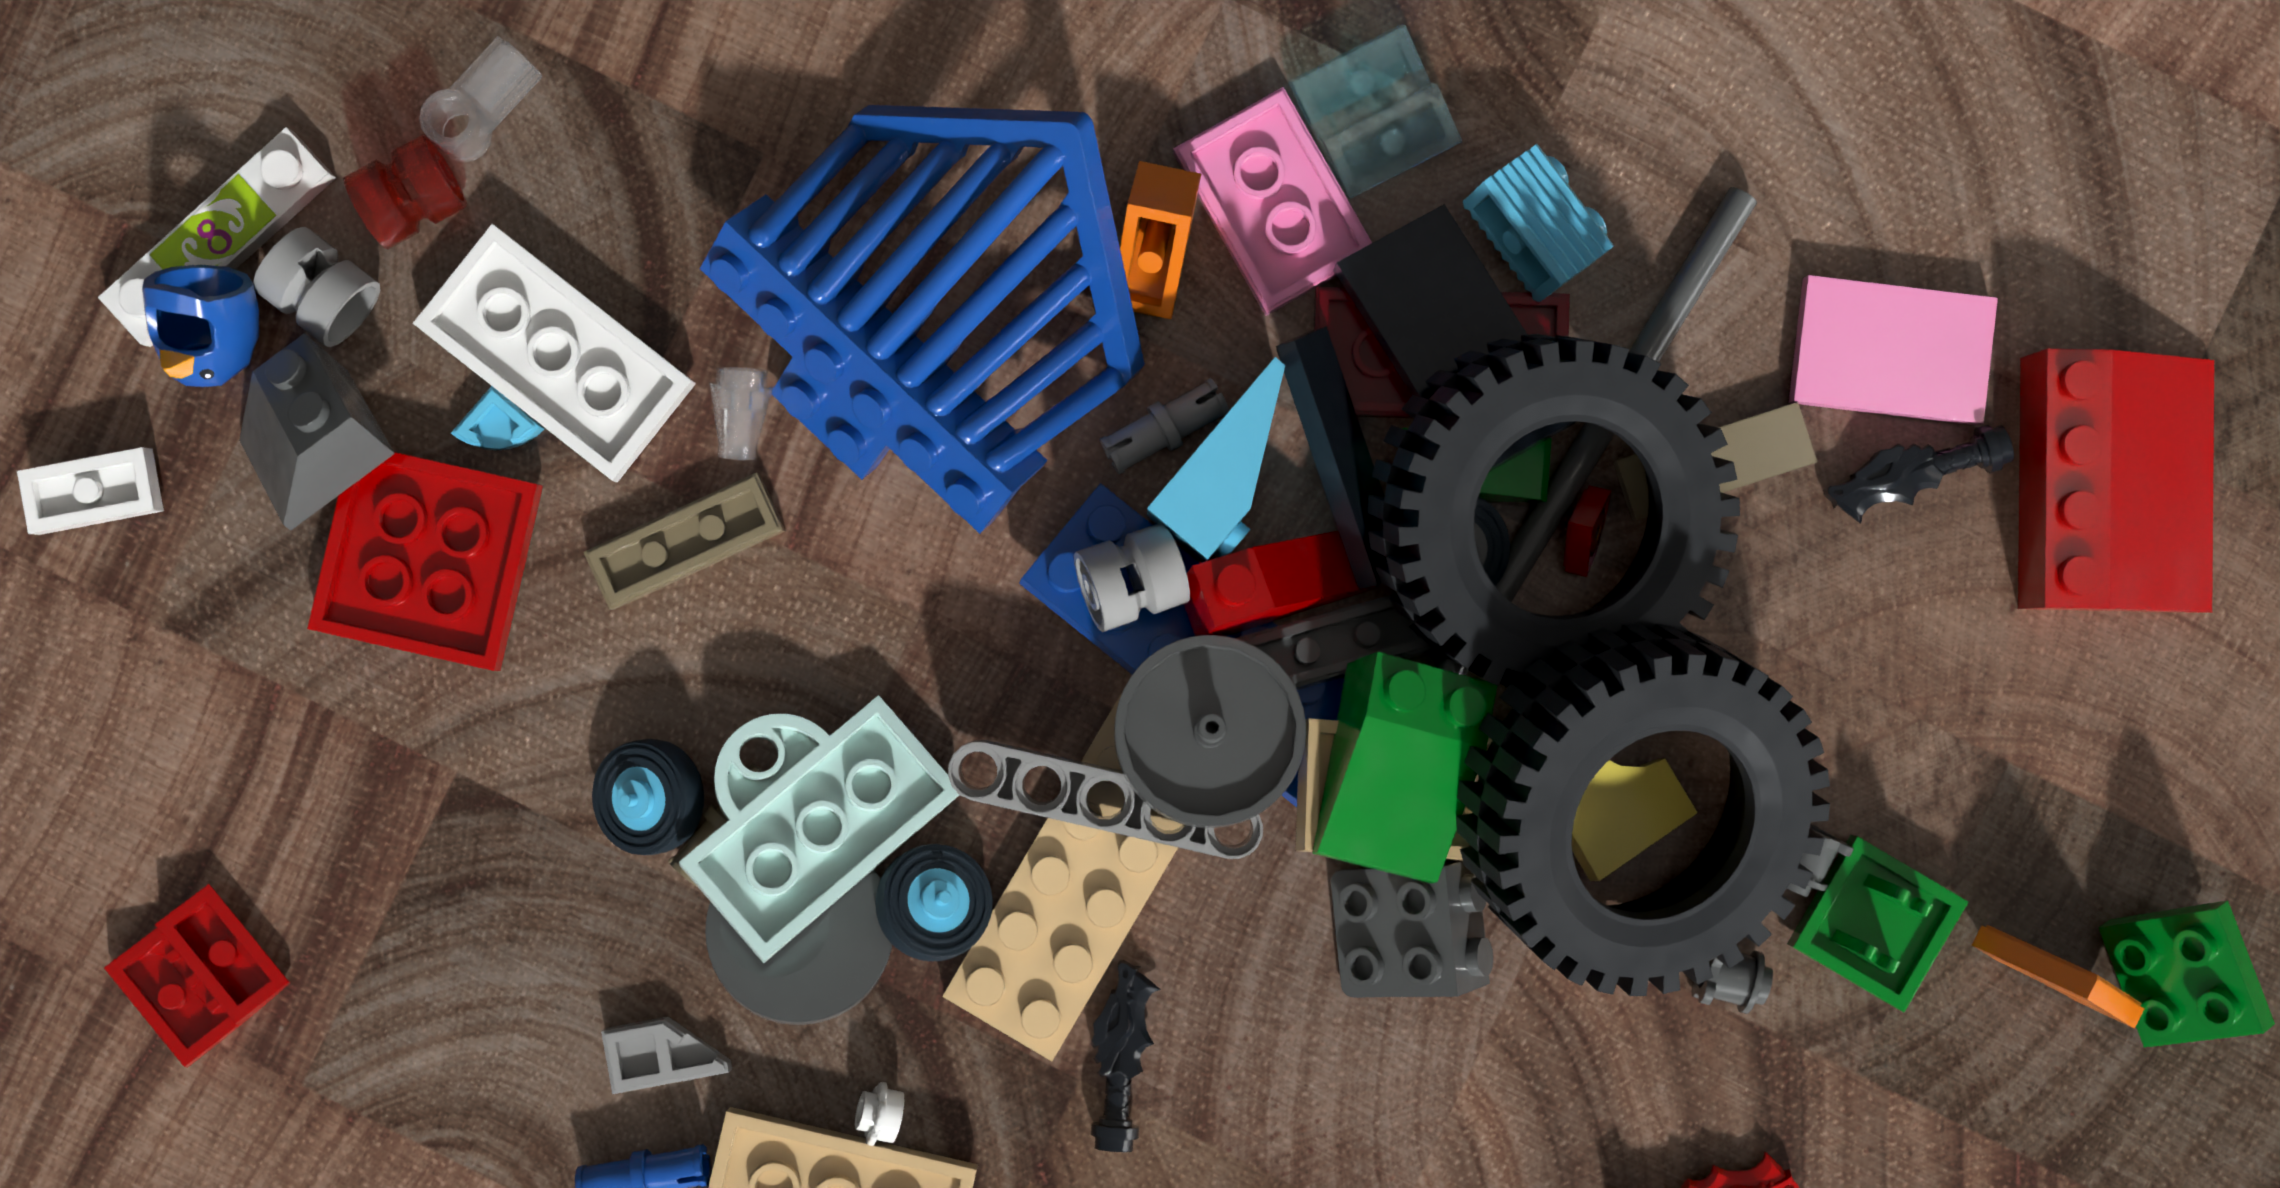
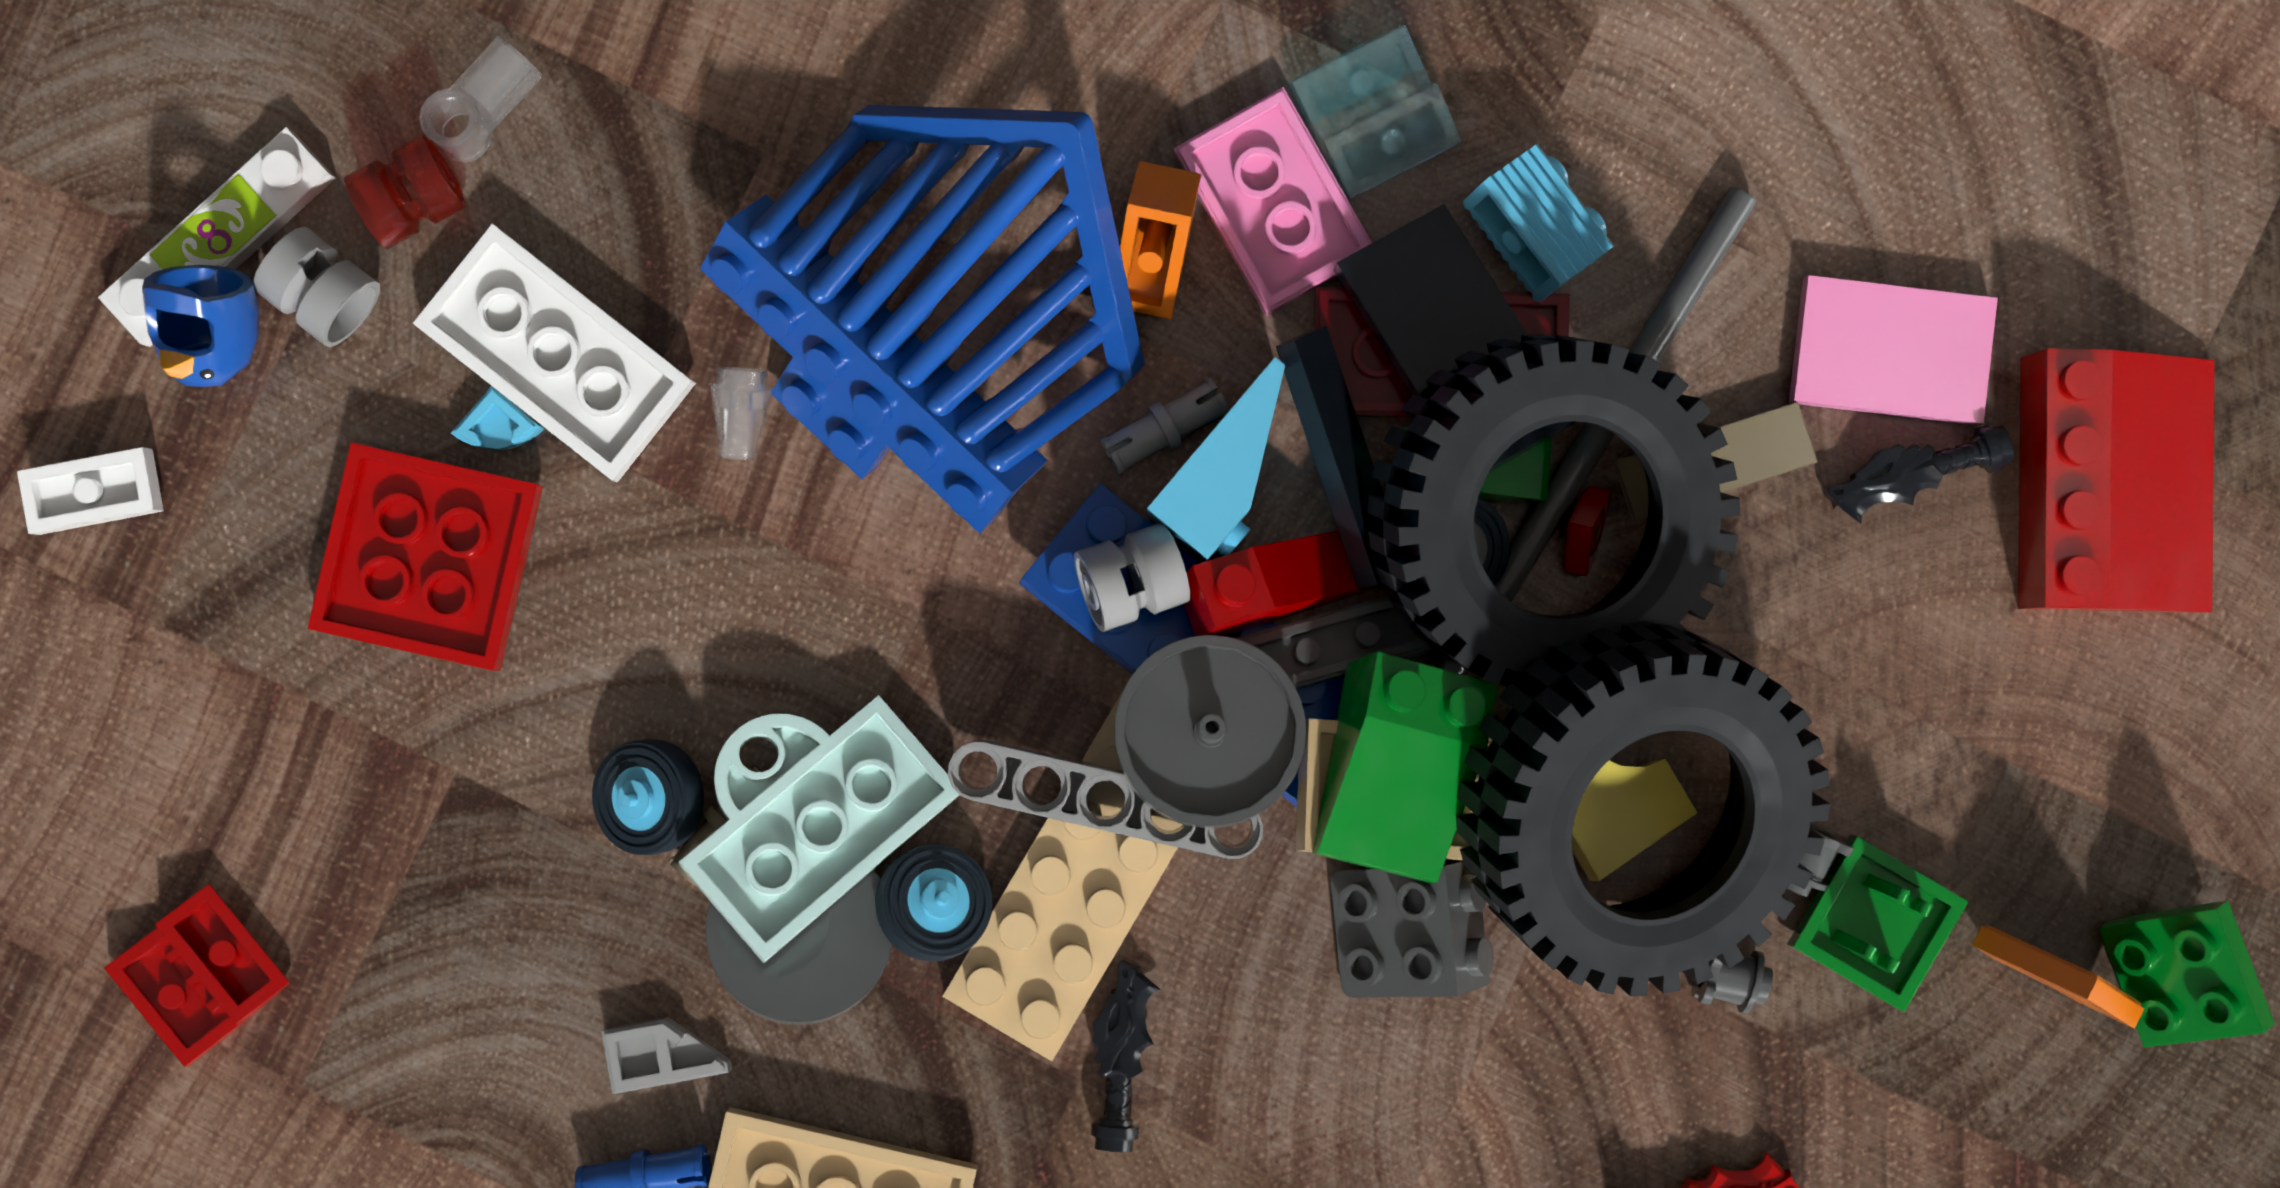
dark grey slope [239,333,395,530] -> none
dark tan tile [583,472,786,610] -> none
white plate [855,1082,904,1146] -> none

